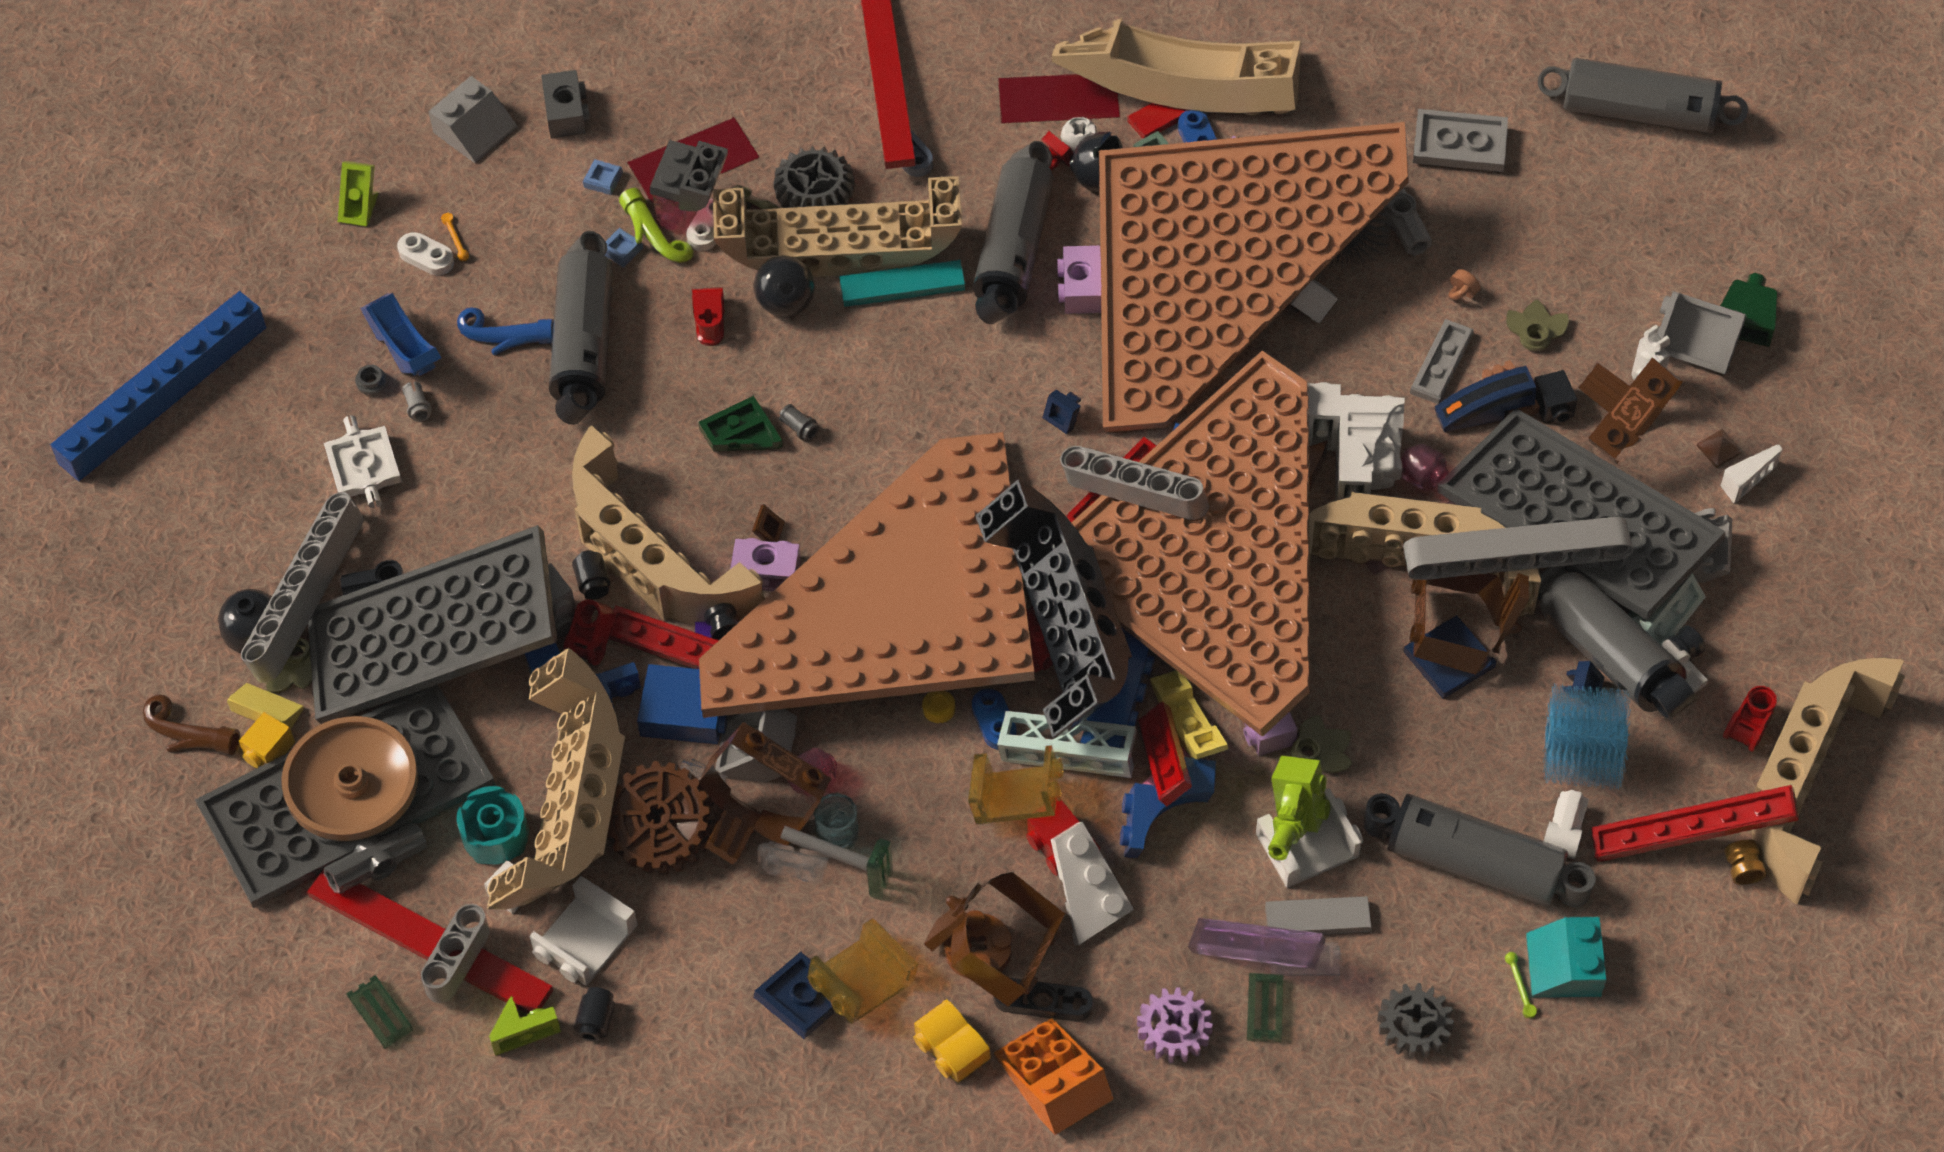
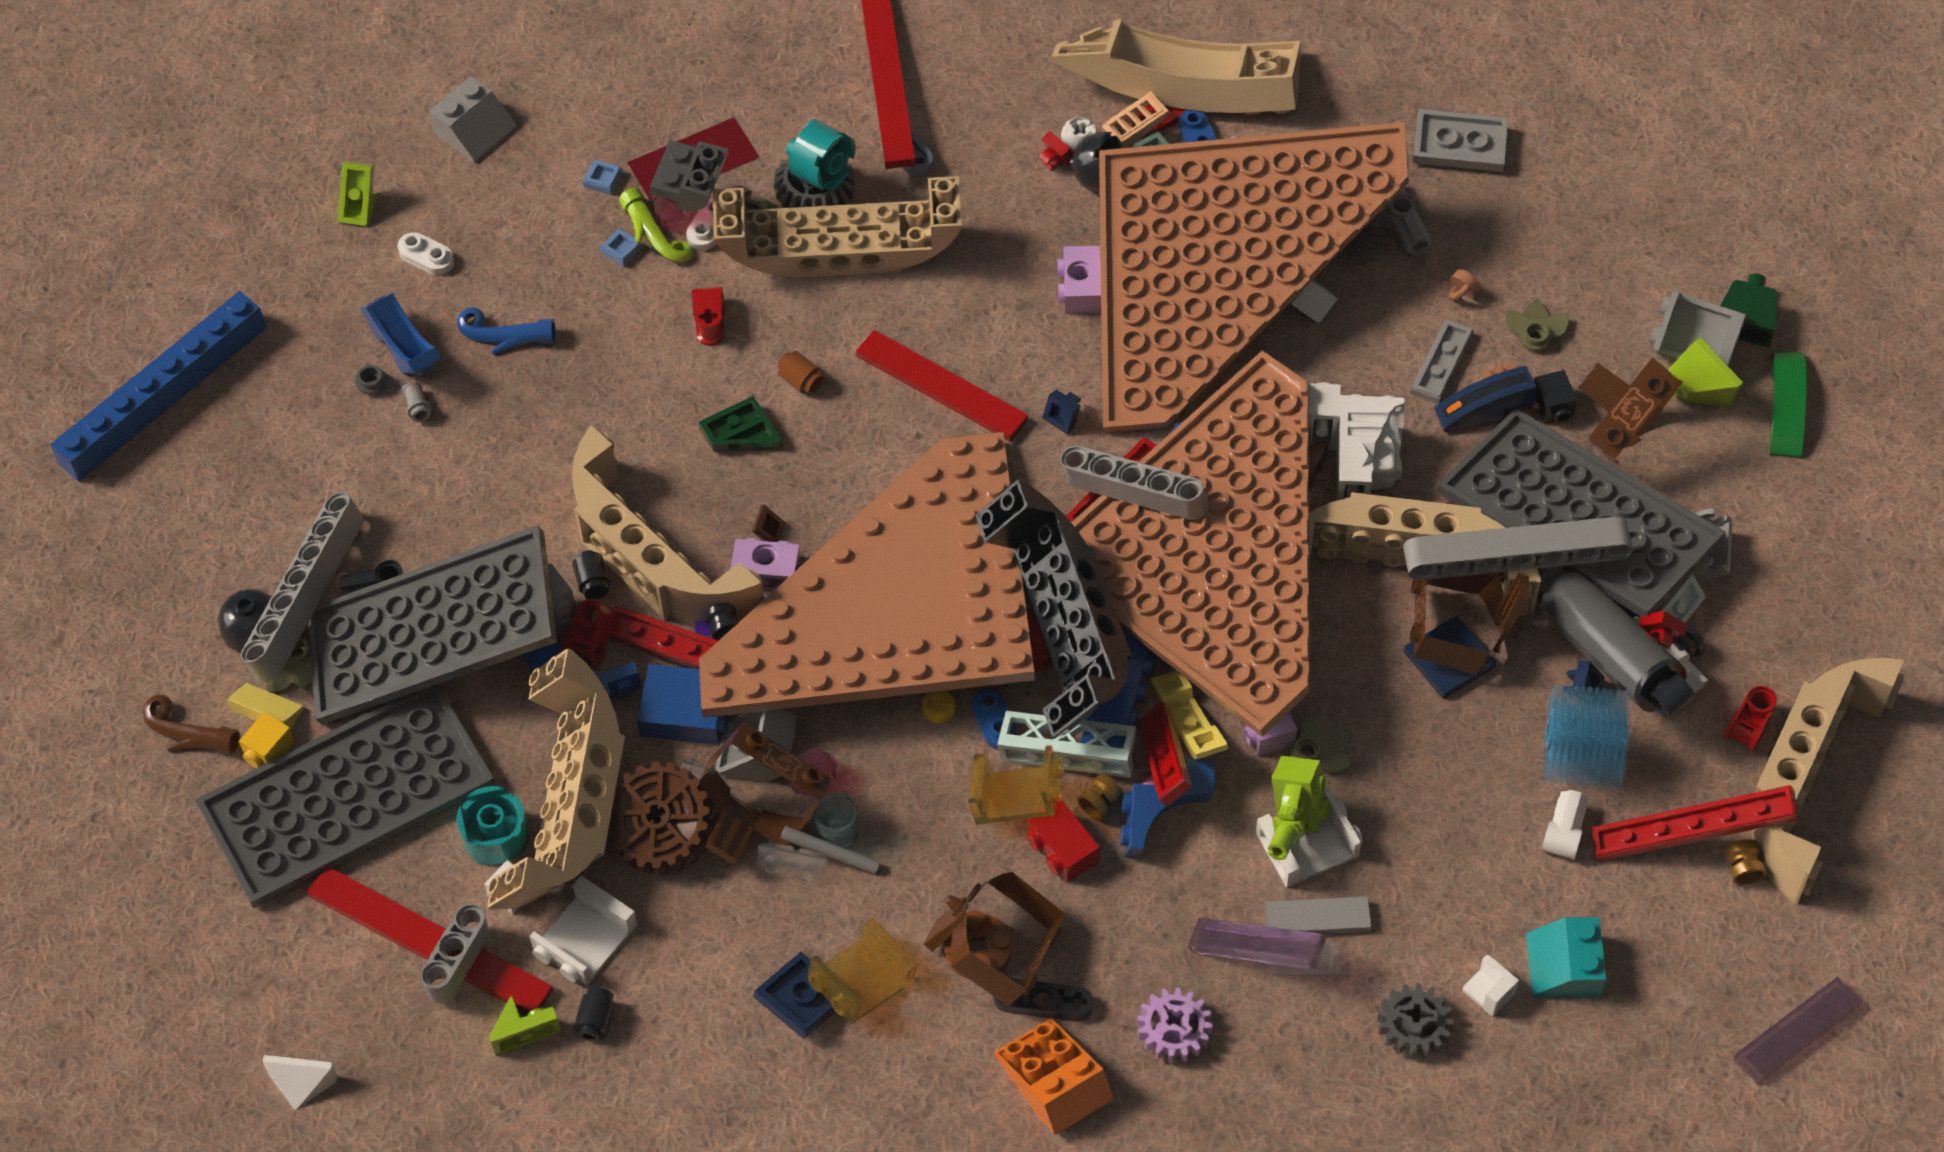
medium nougat dish [282,716,418,841] -> none
white plate [324,415,402,508] -> none
dark grey piece [324,822,427,894] -> none
clear green tile [346,975,413,1049] -> none
light orange hinge [441,213,469,261] -> none
dark grey brick [541,70,590,138] -> none
dark grey piece [549,231,613,425] -> none
black cylinder [753,255,815,317] -> none
dark grey pin [779,404,819,441] -> none
teal tile [839,260,965,307] -> none
tile [866,838,893,900] -> none
yellow brick [913,999,991,1083] -> none
dark grey piece [973,141,1054,325] -> none
dark red piece [998,74,1120,124] -> none
white wing [1051,822,1134,945] -> none
clear green tile [1246,973,1284,1042] -> none
dark grey piece [1363,793,1596,908] -> none
clear pink head [1401,444,1449,491] -> none
lime hinge [1505,952,1537,1019] -> none
dark grey piece [1538,58,1748,135] -> none
white plate [1631,325,1670,380] -> none
reddish brown slope [1697,429,1742,468] -> none
white slope [1721,445,1783,503] -> none
none -> white slope [263,1055,338,1109]
none -> dark orange brick [777,351,825,395]
none -> teal brick [786,119,856,191]
none -> red tile [856,330,1028,442]
none -> pearl gold wheel [1077,774,1124,821]
none -> light nougat slope [1102,92,1170,148]
none -> white panel [1463,955,1519,1017]
none -> red tile [1639,611,1687,648]
none -> lime slope [1668,337,1743,406]
none -> tile [1734,976,1862,1084]
none -> green slope [1769,350,1807,459]

